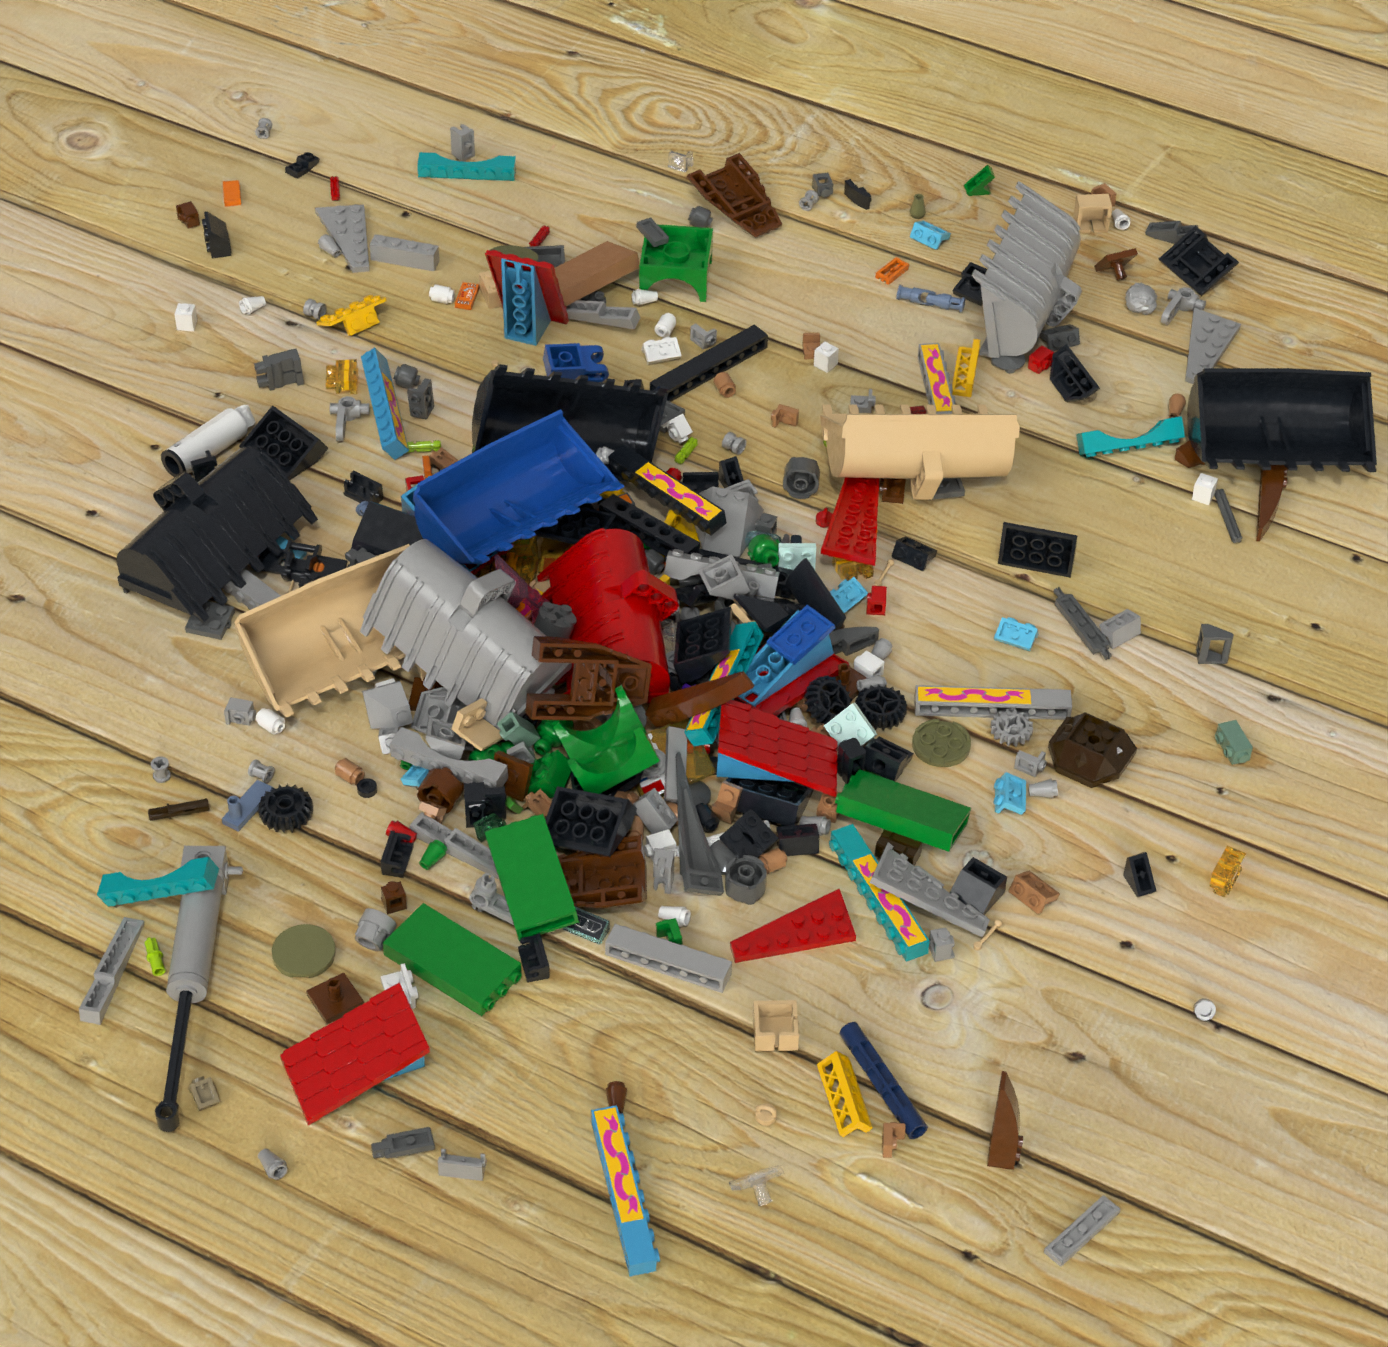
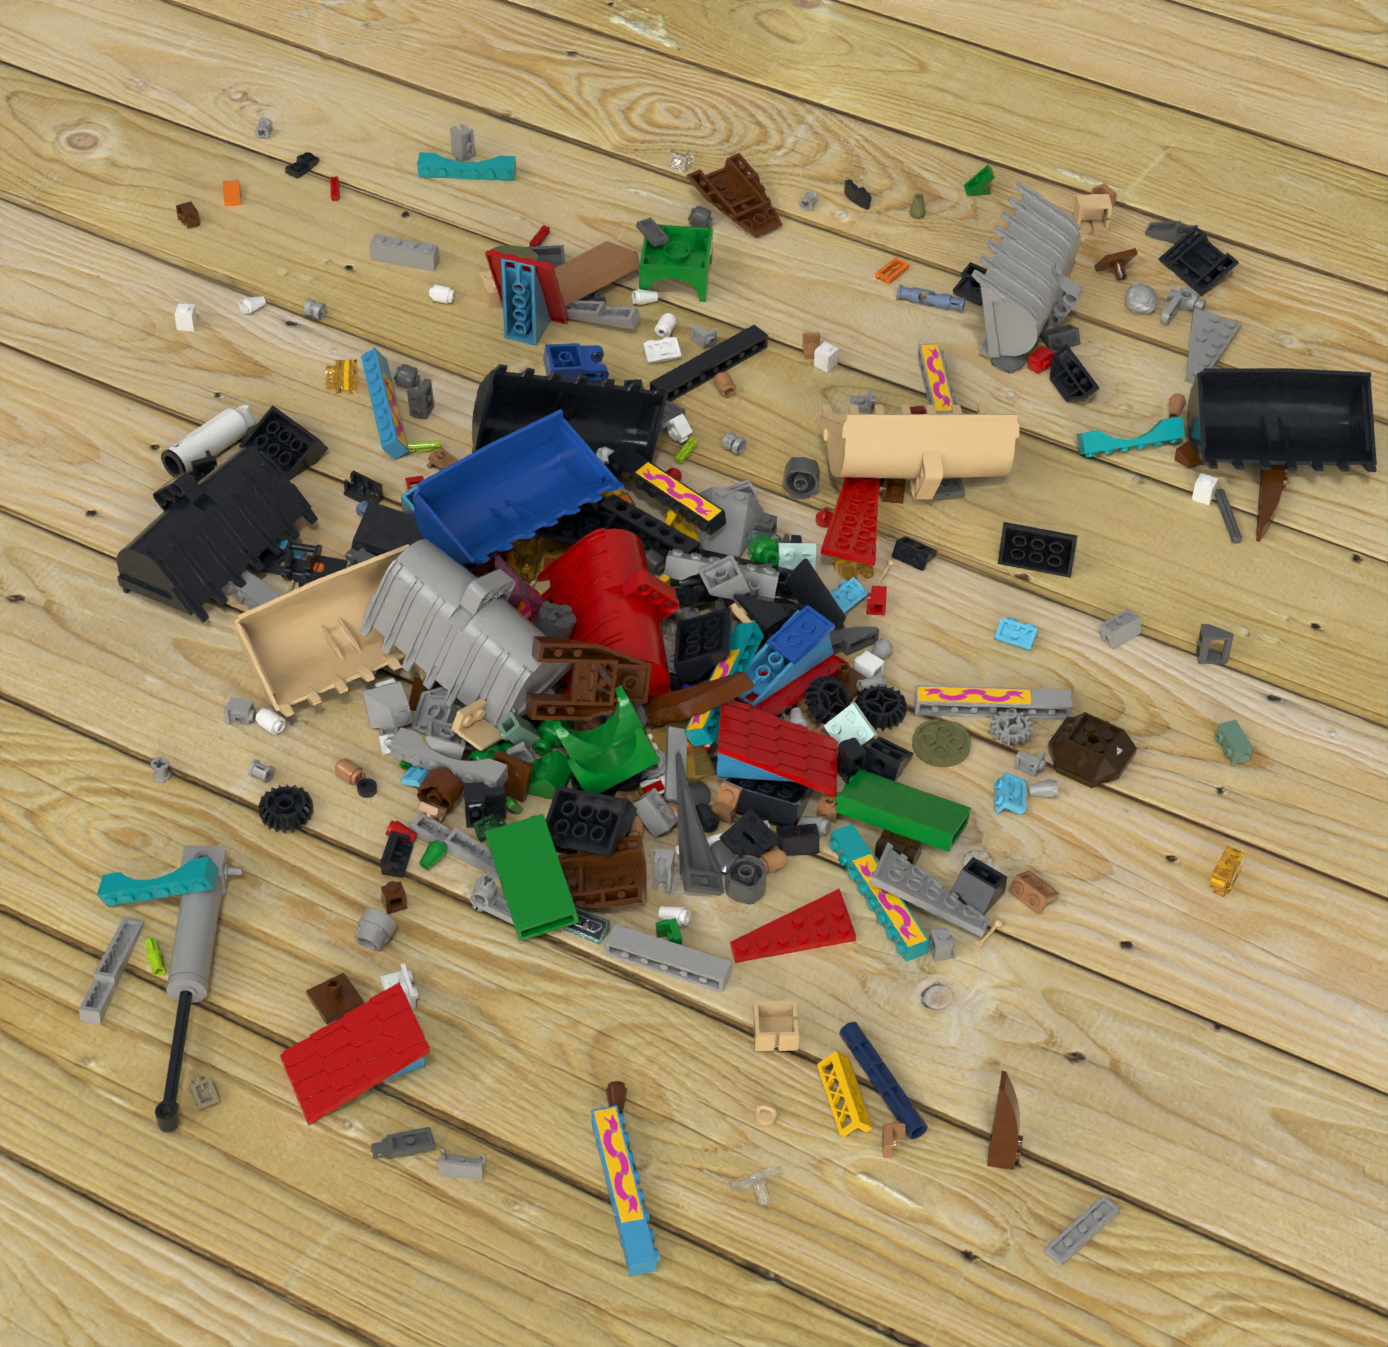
dark brown axle [148,798,209,821] -> none
dark grey plate [185,601,235,640] -> none
black slope [202,212,232,259] -> none
sand blue piece [222,780,274,832] -> none
dark grey hips [254,348,304,391] -> none
light grey cone [258,1149,287,1180] -> none
olive tile [272,924,335,978] -> none
light grey wing [315,204,369,273] -> none
yellow bracket [316,295,387,336] -> none
light grey cone [318,234,341,258] -> none
light grey piece [330,396,370,441] -> none
green brick [383,903,522,1017] -> none
orange tile [422,455,432,479] -> none
orange tile [455,282,479,310] -> none
black hinge [518,933,550,983] -> none
medium nougat bracket [522,789,552,818] -> none
white brick [644,829,676,861] -> none
black bracket [682,472,719,493] -> none
black slope [719,456,744,488] -> none
medium nougat bracket [771,404,799,428] -> none
dark grey brick [812,172,833,197] -> none
medium azure bracket [910,221,951,250] -> none
yellow fence [952,339,980,397] -> none
dark grey plate [1053,587,1112,660] -> none
white cone [1112,209,1130,230] -> none
black slope [1123,852,1156,897] -> none
tile [1194,998,1216,1021] -> none

